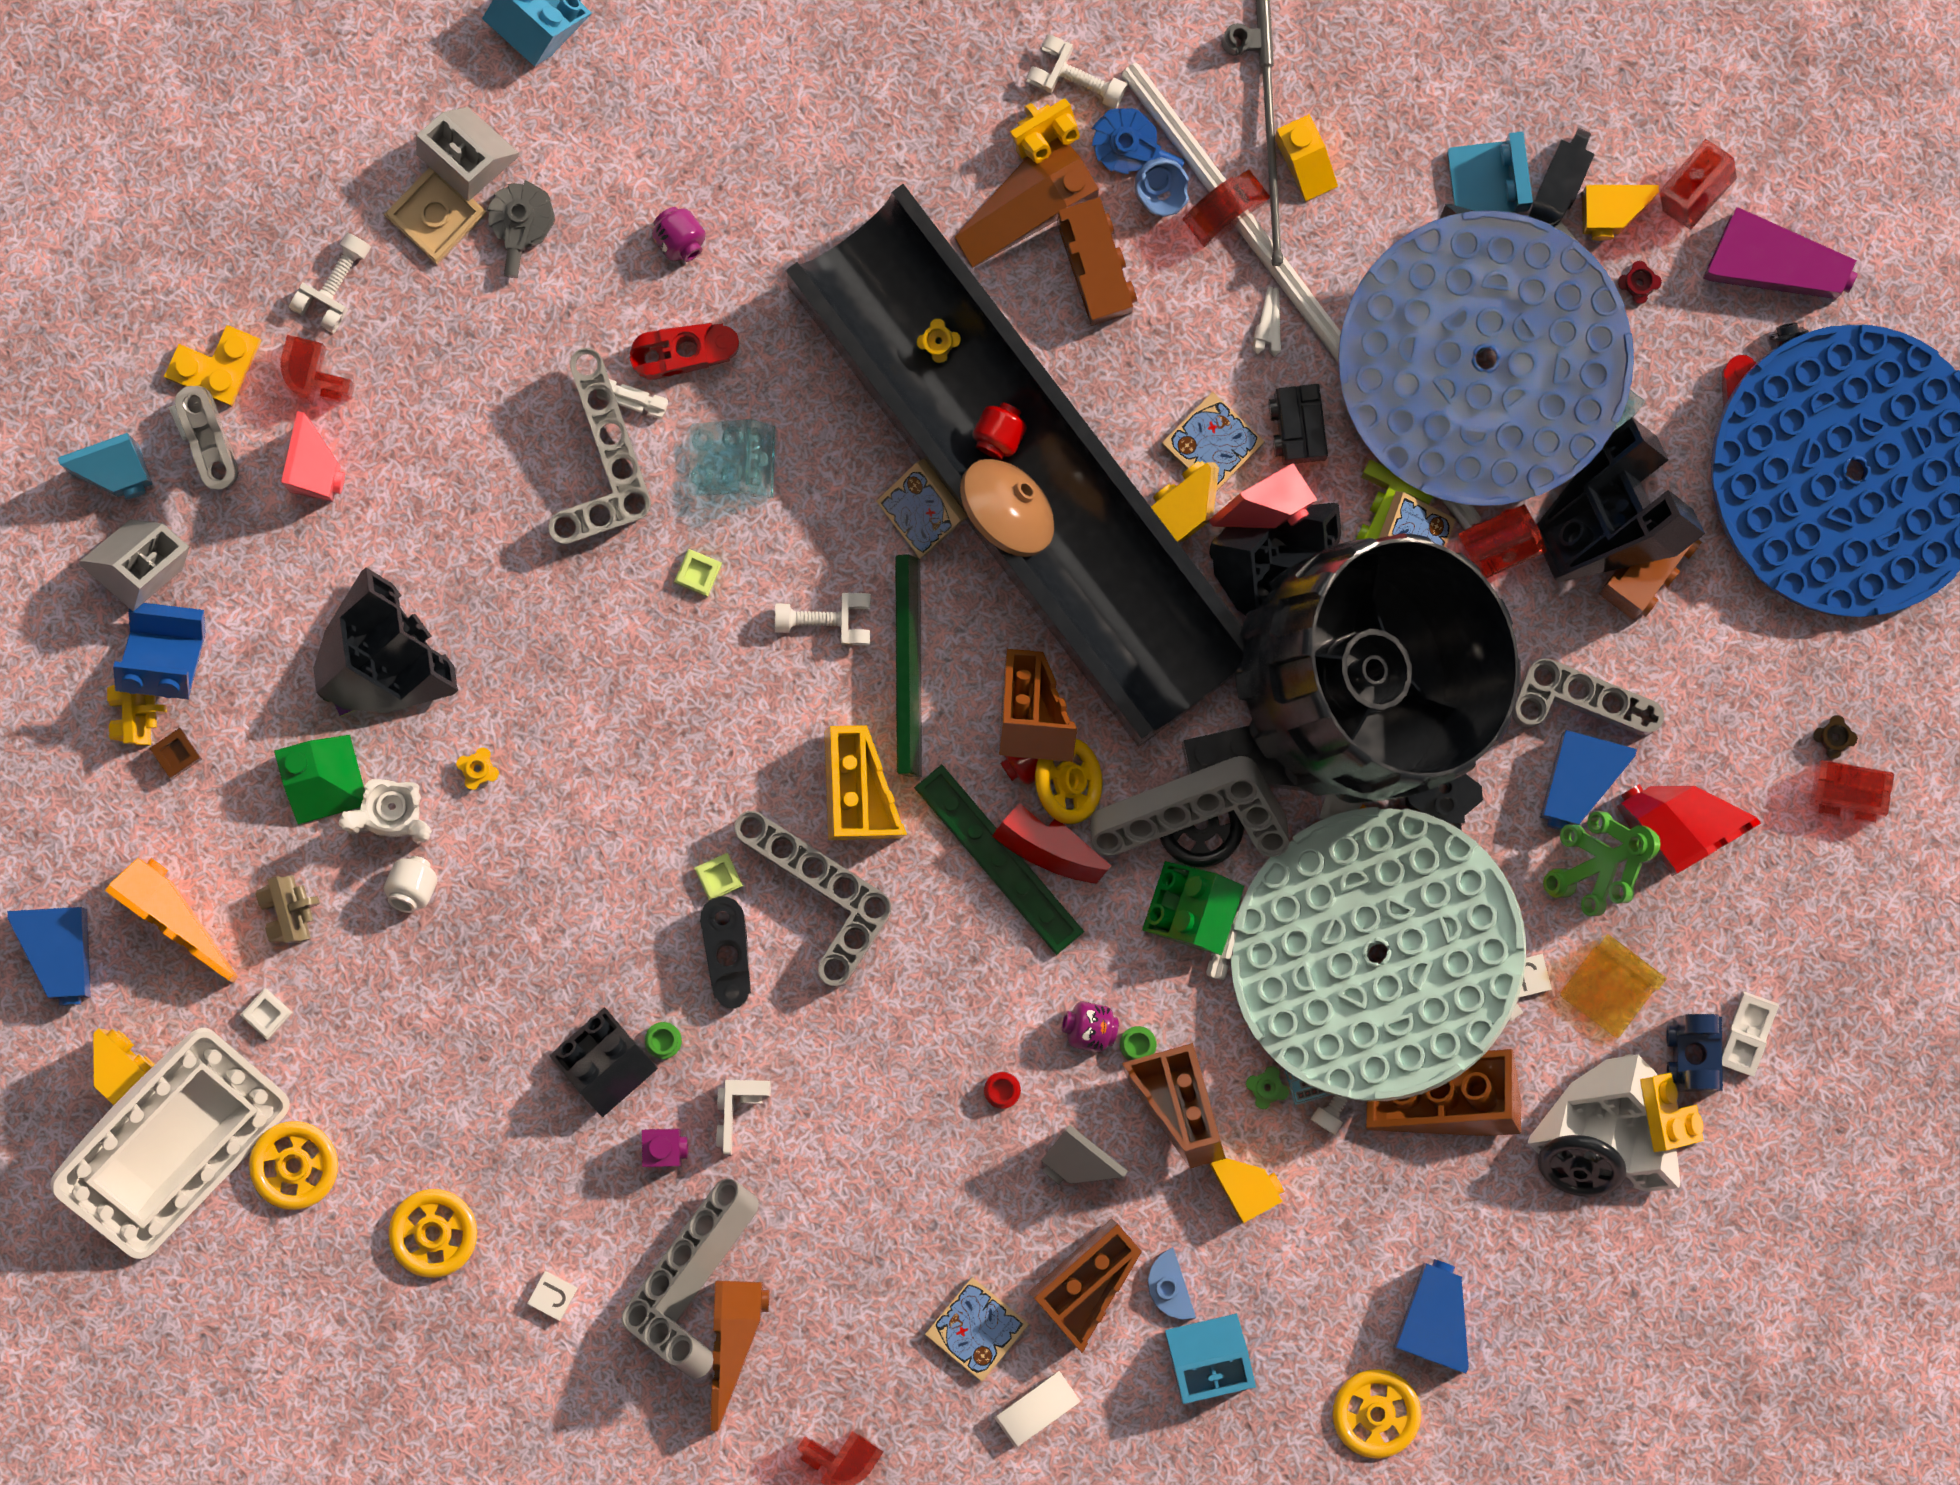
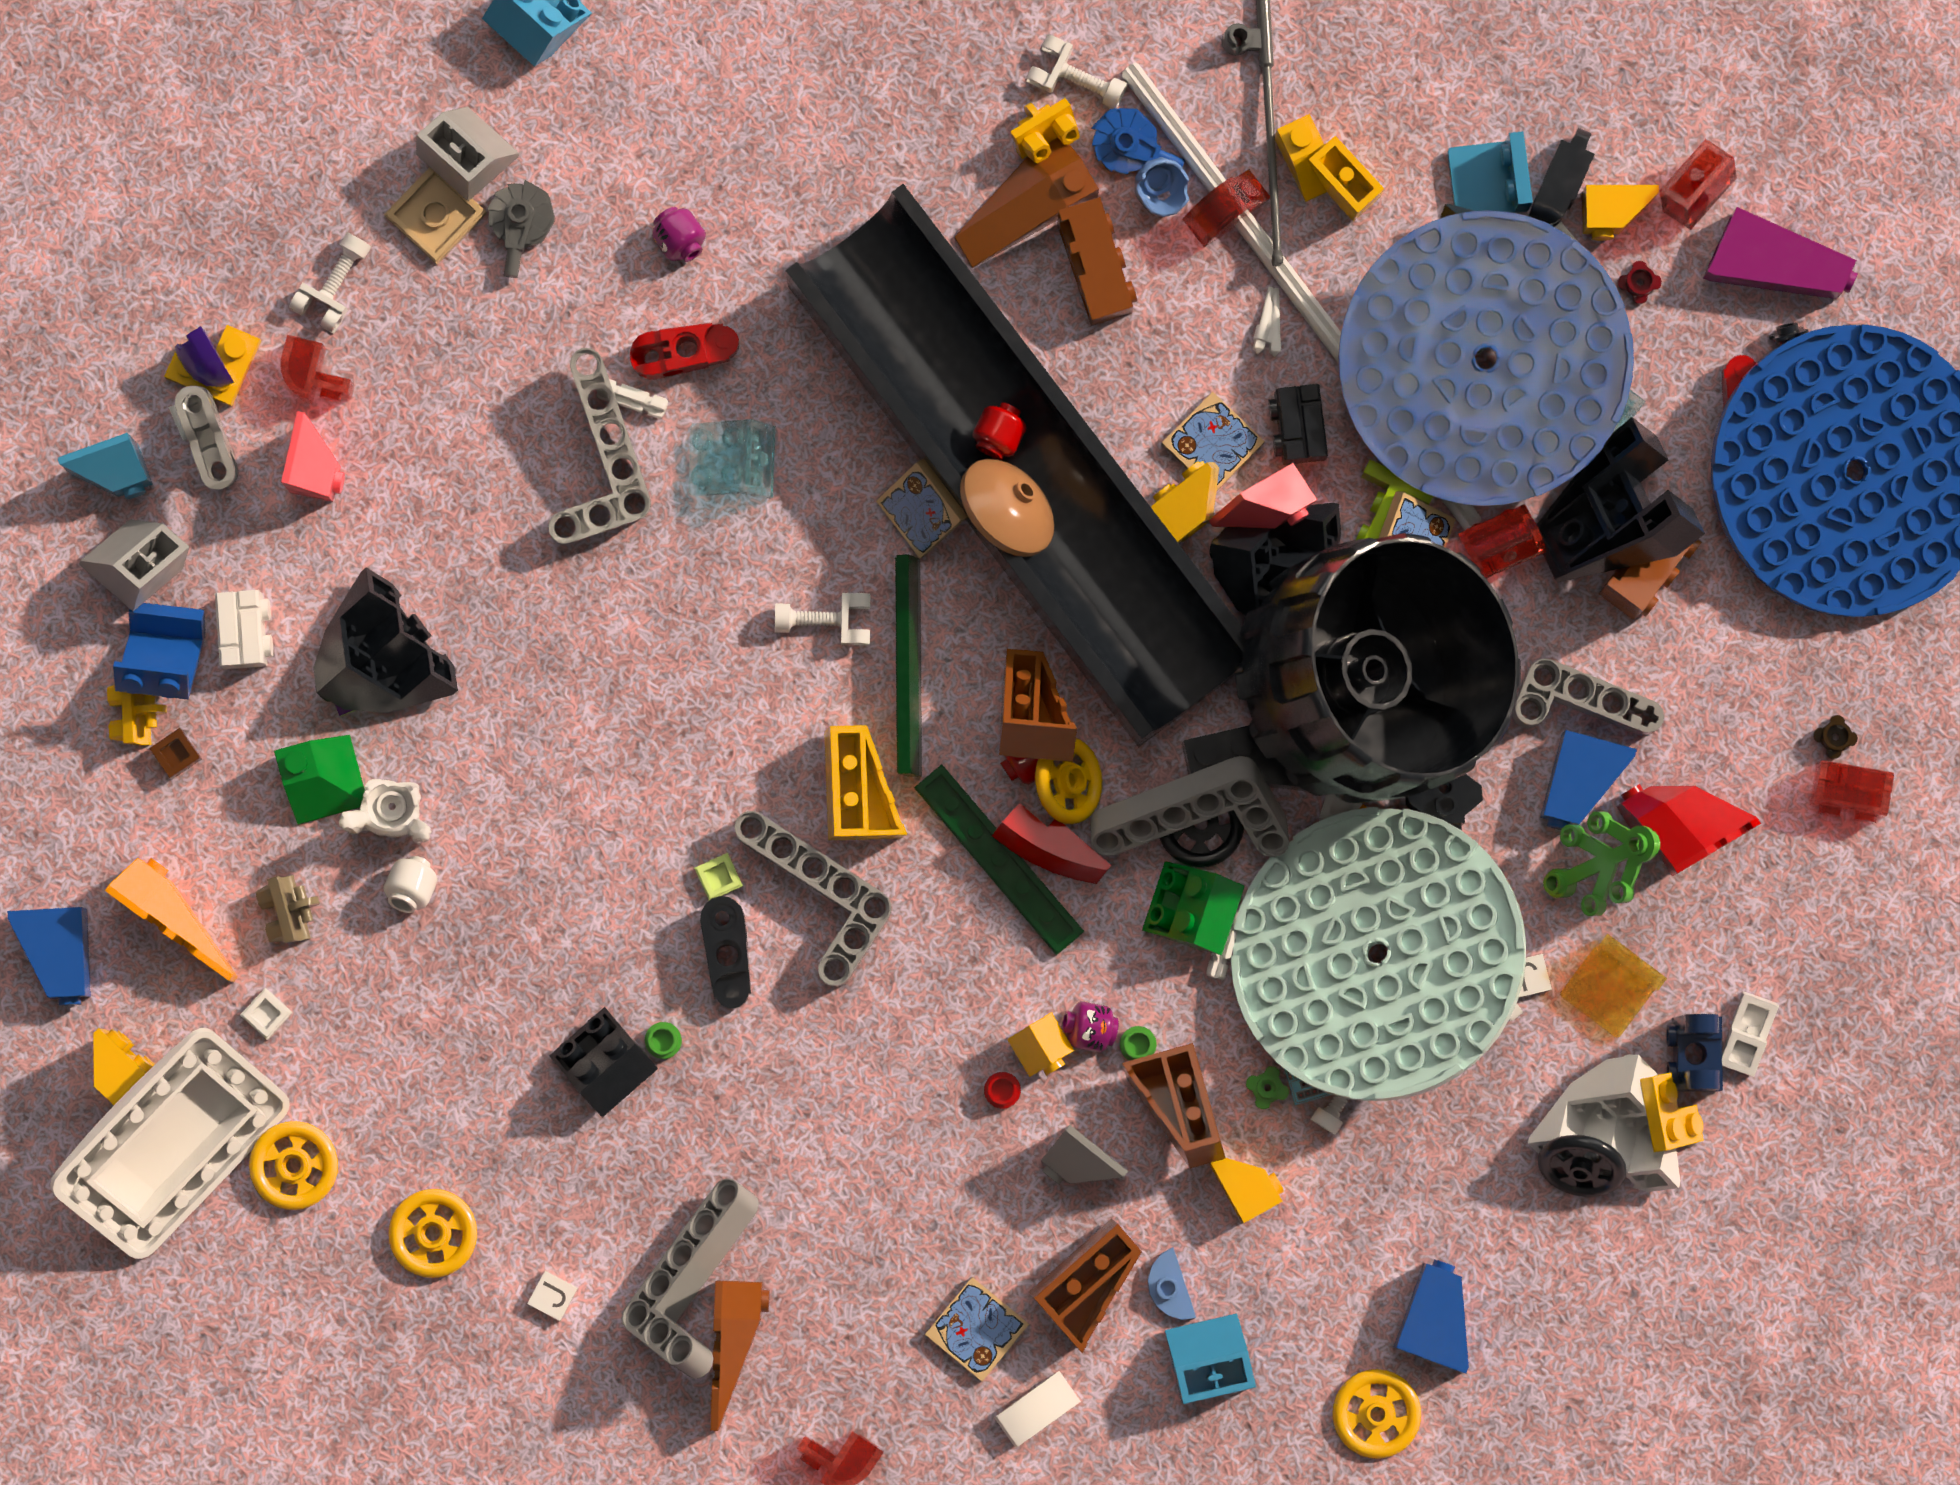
yellow plate [456,747,499,790] -> none
magenta brick [642,1129,688,1168] -> none
yellowish green tile [674,549,722,597] -> none
white bracket [716,1080,771,1155] -> none
yellow plate [917,319,961,363] -> none
dark orange wedge [1366,1049,1521,1136] -> none
none -> dark purple brick [174,326,235,387]
none -> white brick [215,590,273,670]
none -> yellow brick [1007,1012,1074,1077]
none -> yellow slope [1308,136,1384,222]

